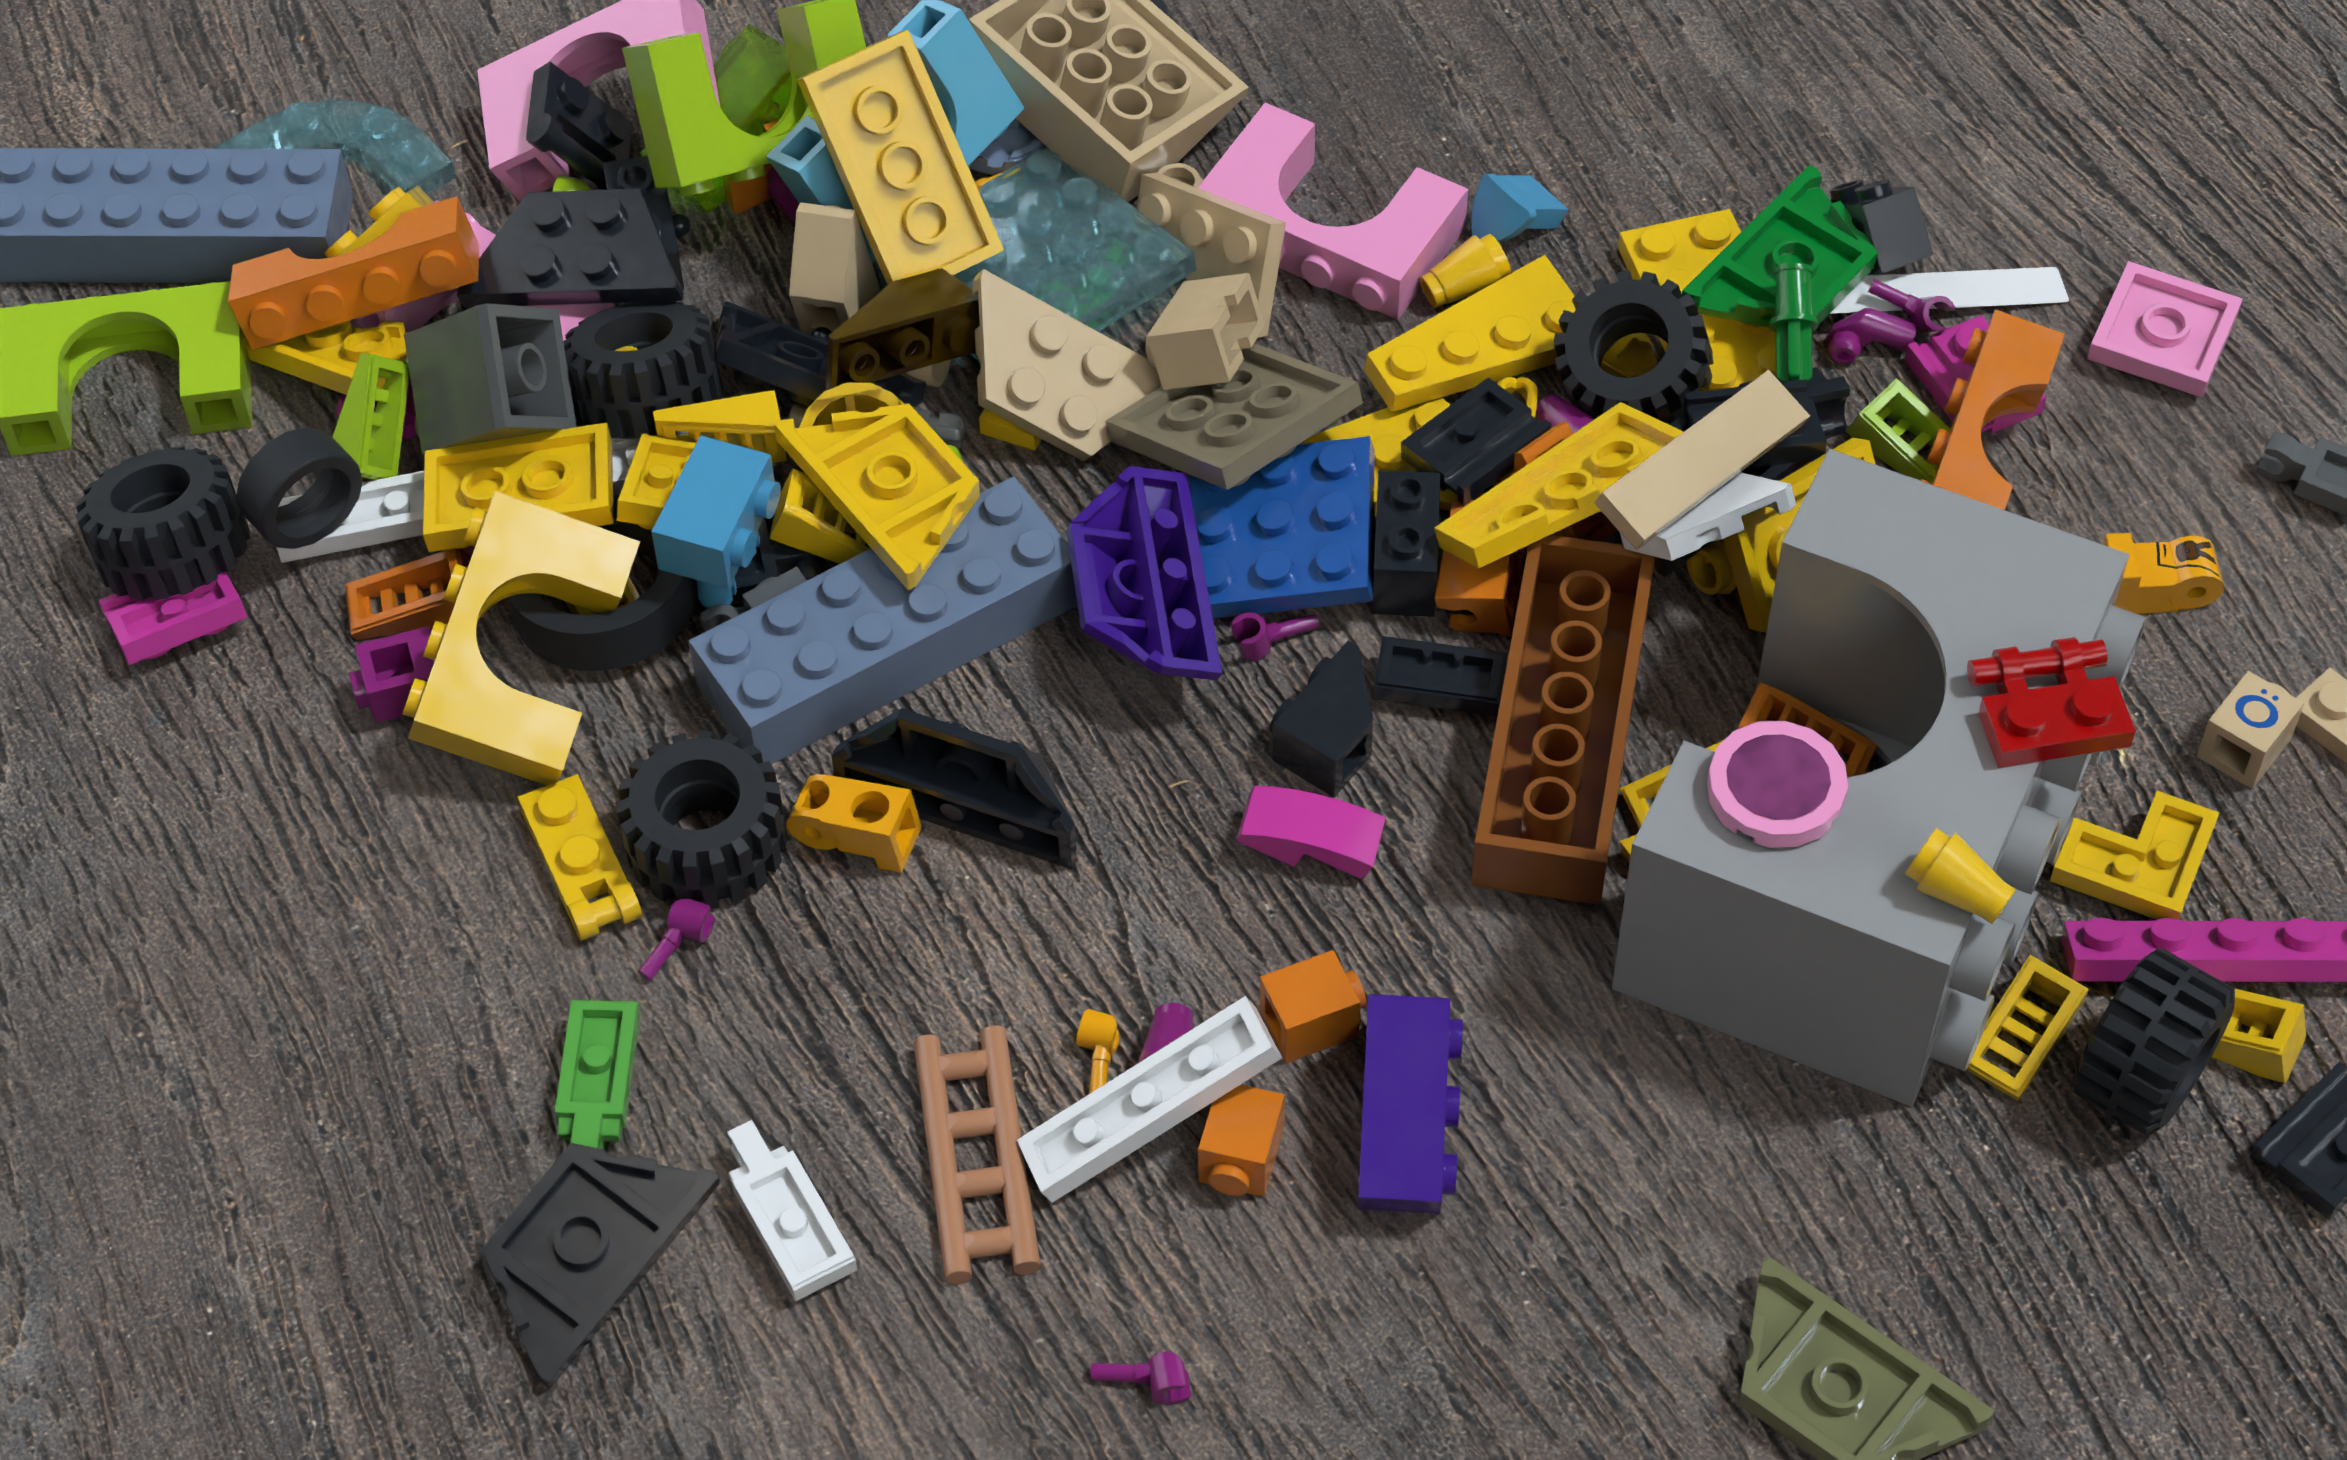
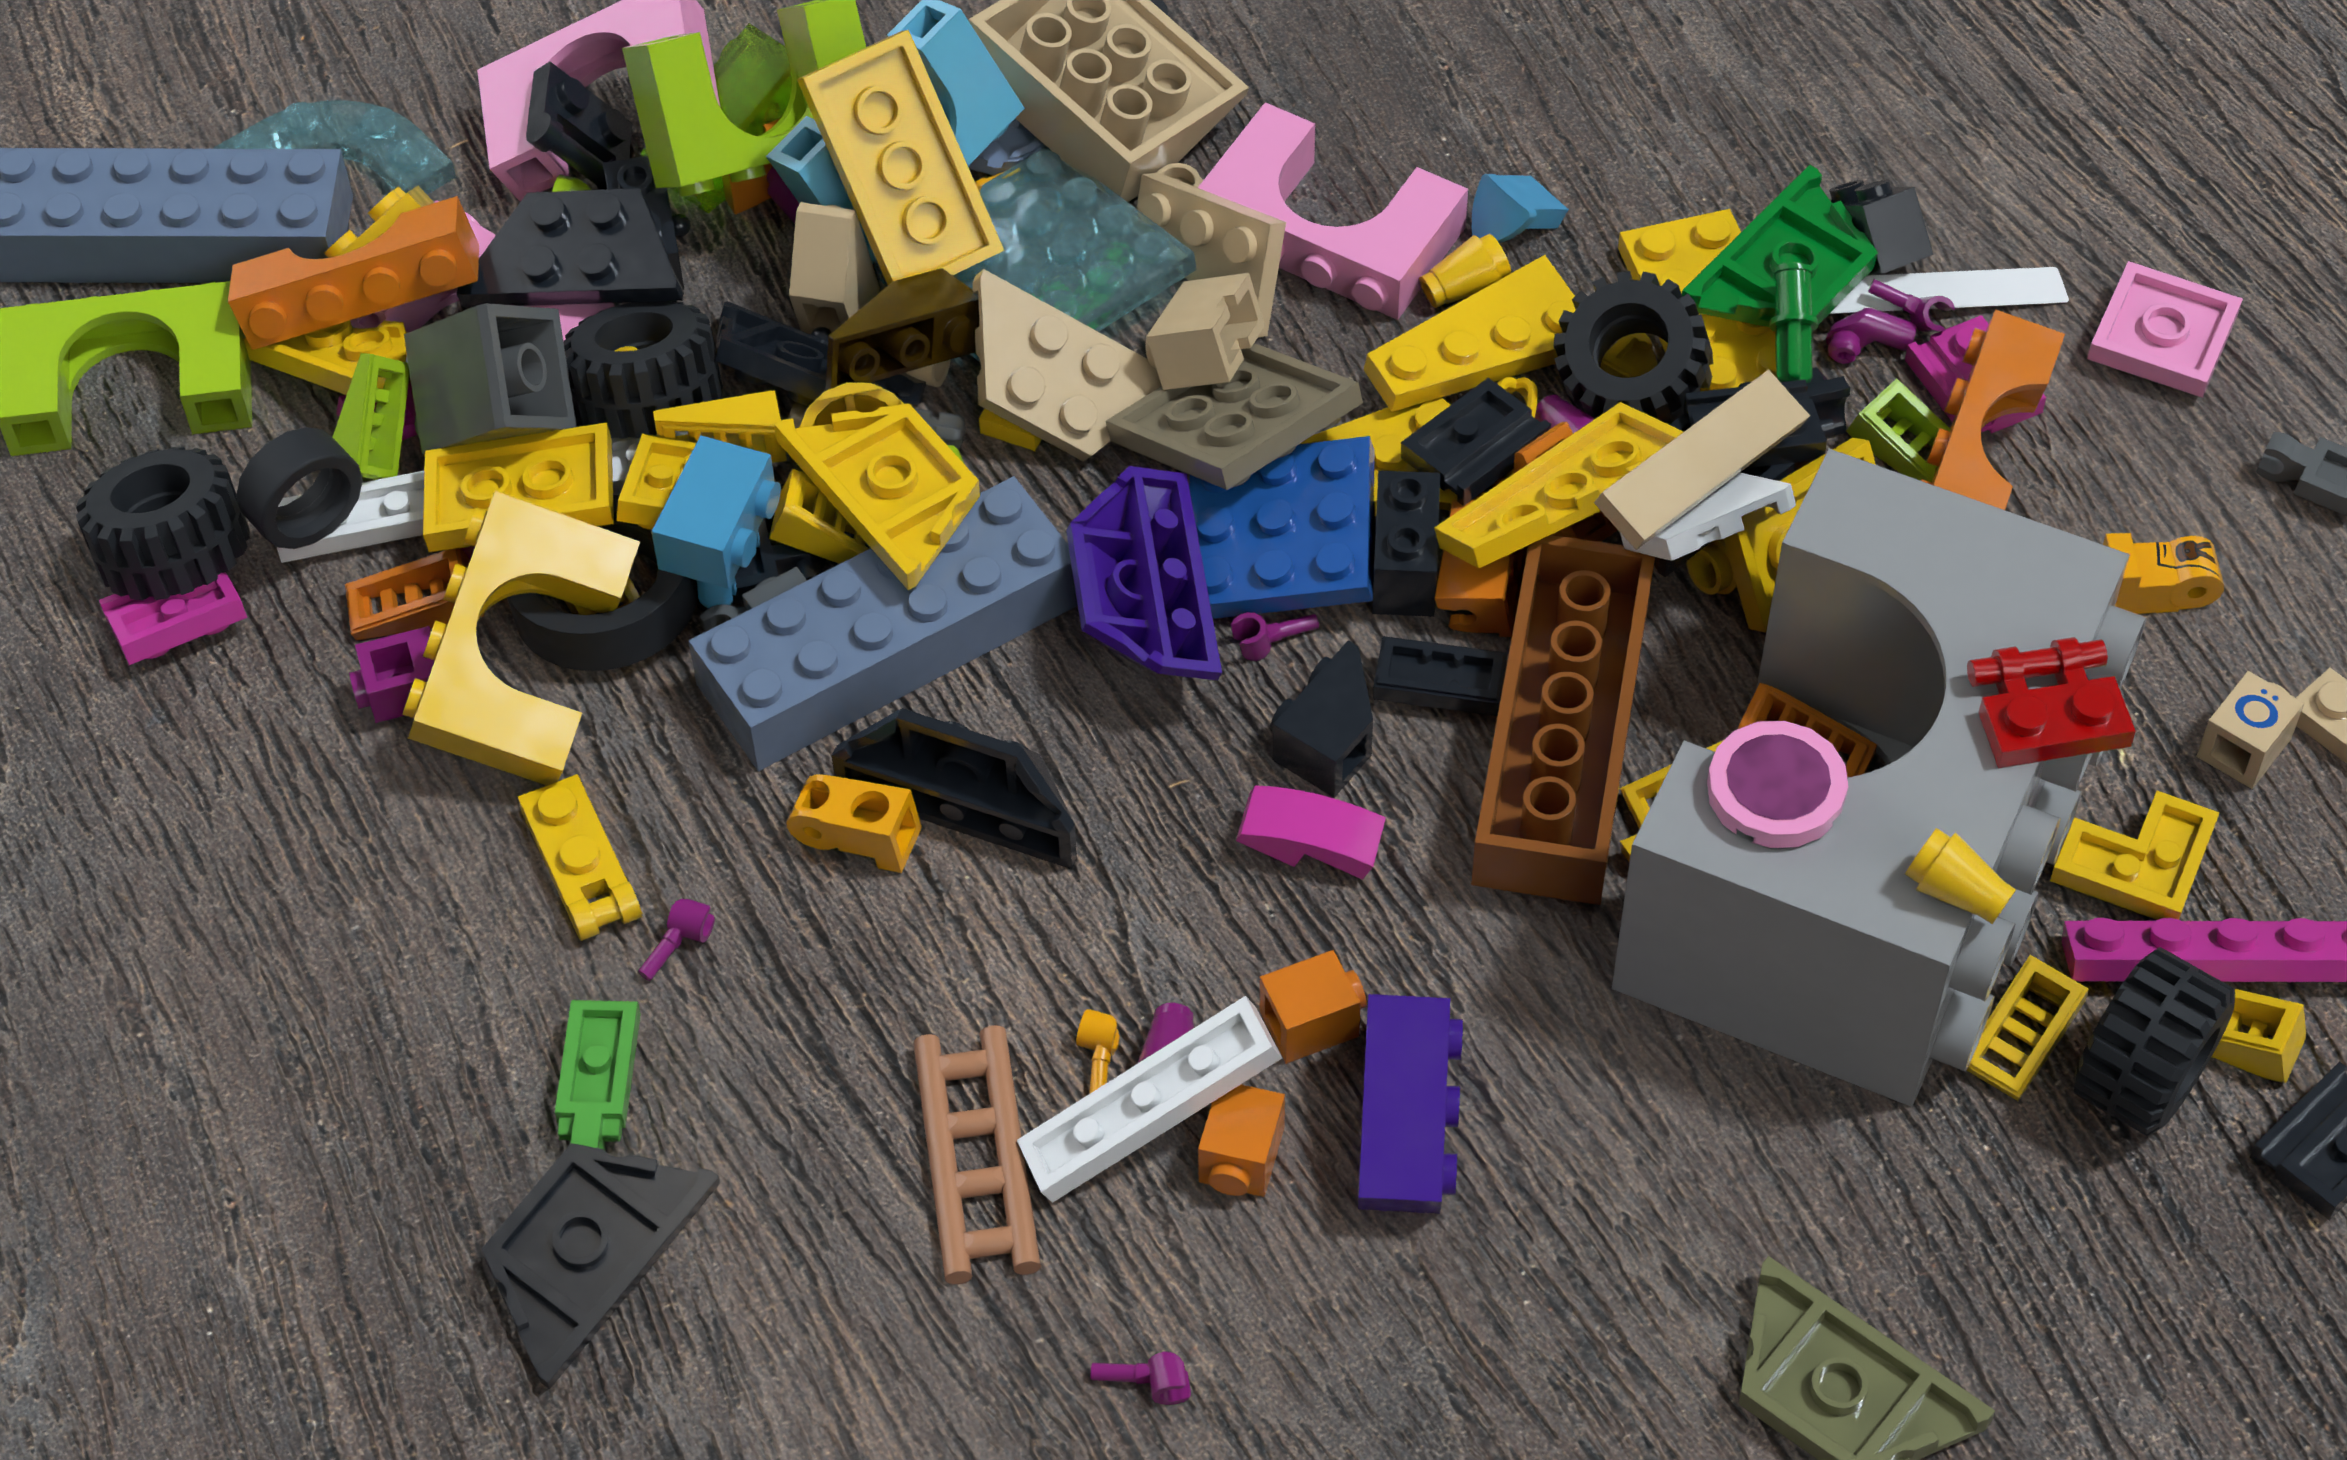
black tyre [616,731,787,909] -> none
white hinge [727,1120,857,1302] -> none

